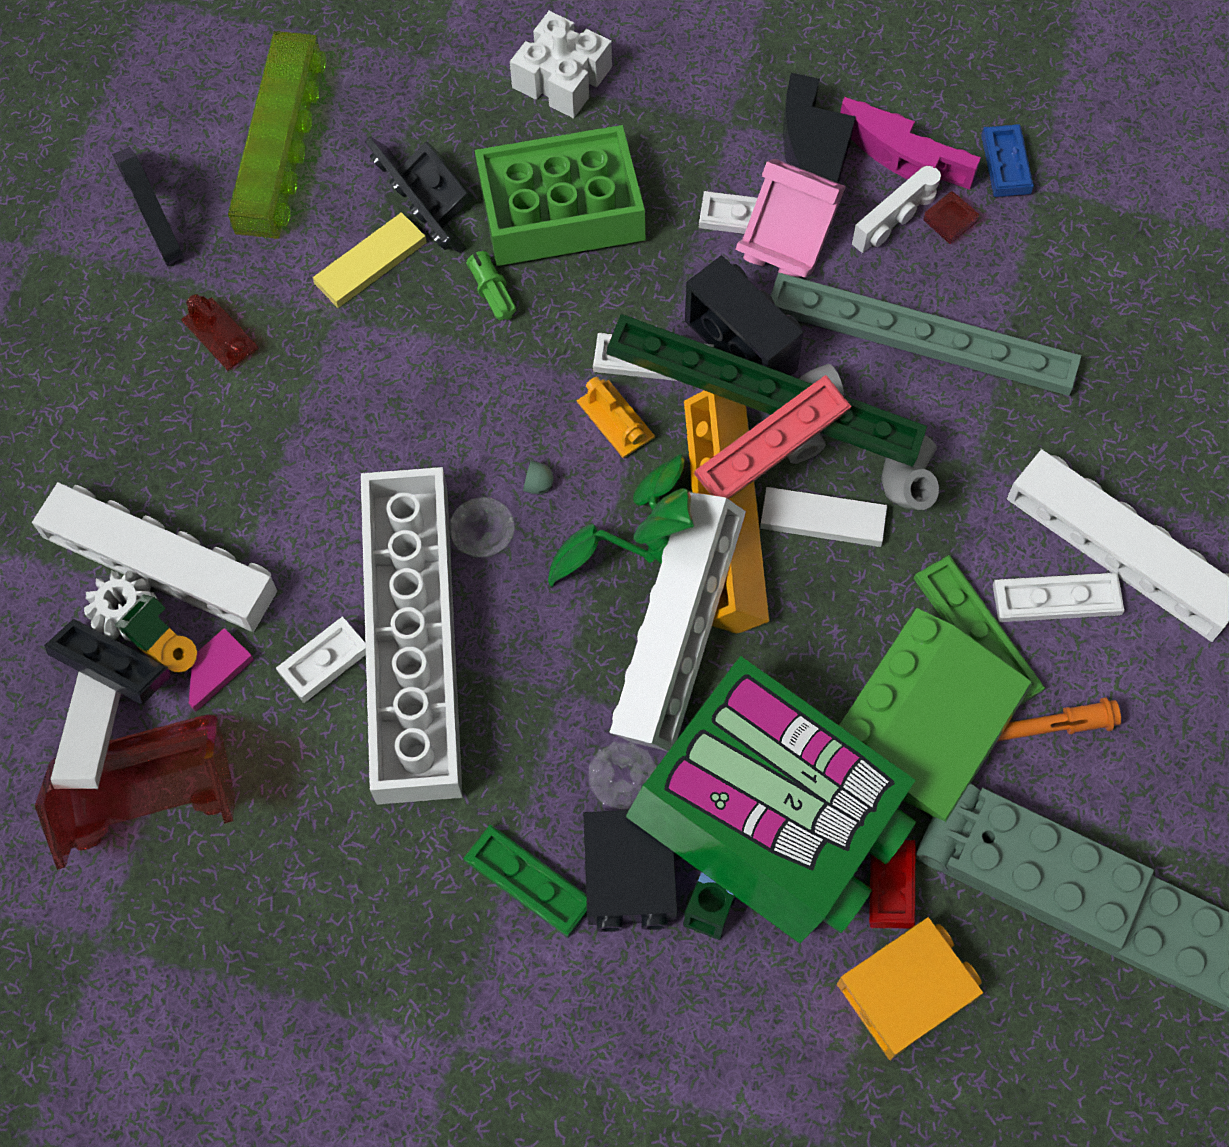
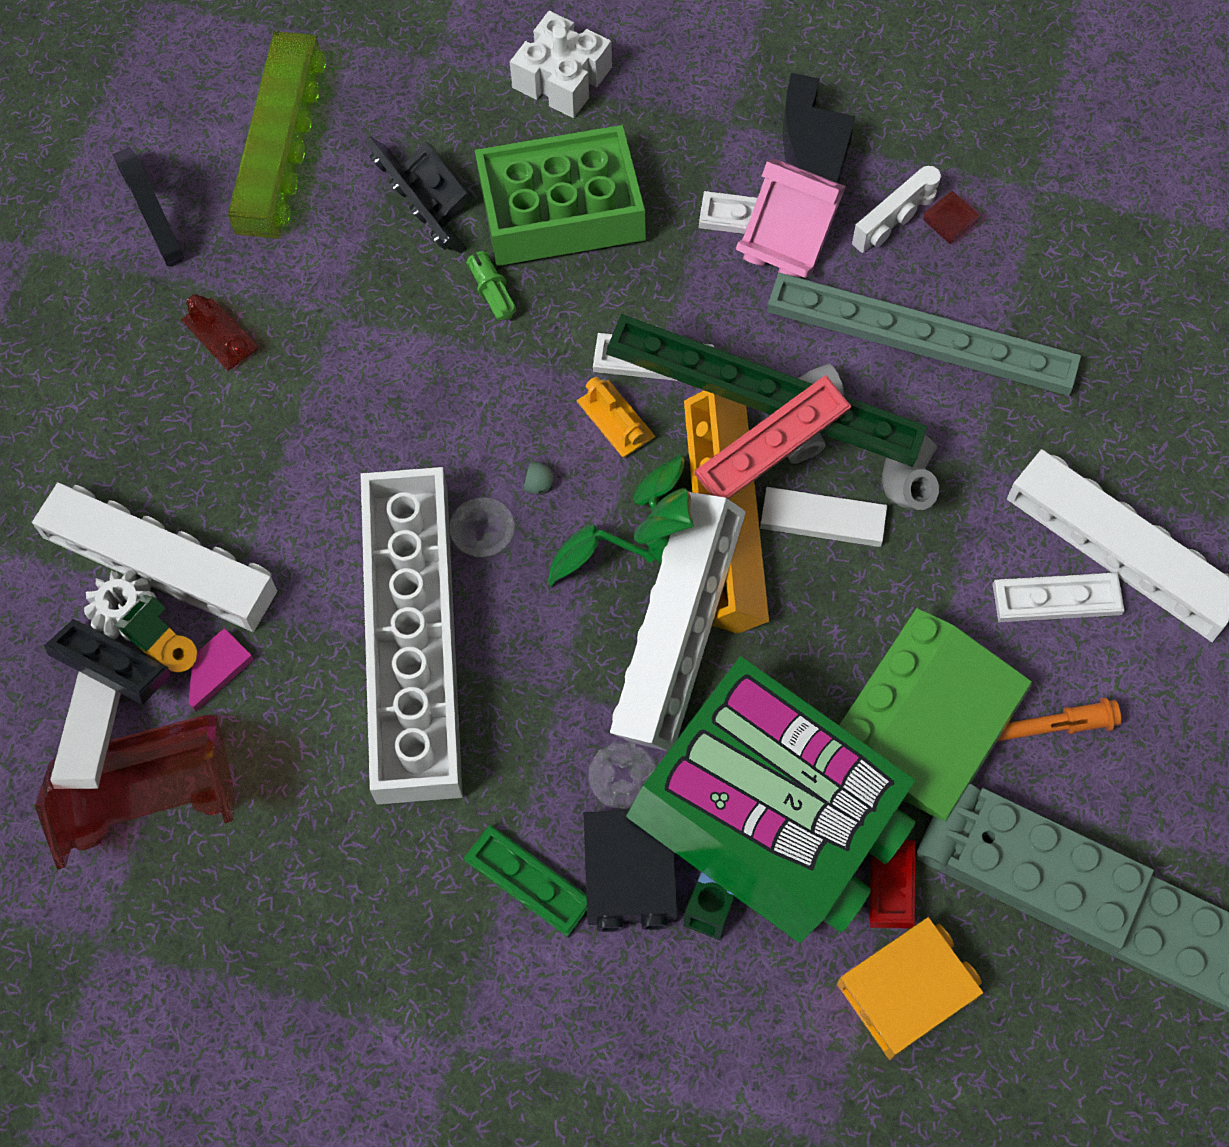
white plate [276,617,366,703] -> none
light yellow tile [313,212,427,308] -> none
black brick [685,255,804,376] -> none
dark pink slope [840,97,981,190] -> none
bright green tile [914,555,1045,706] -> none
blue plate [981,124,1034,197] -> none

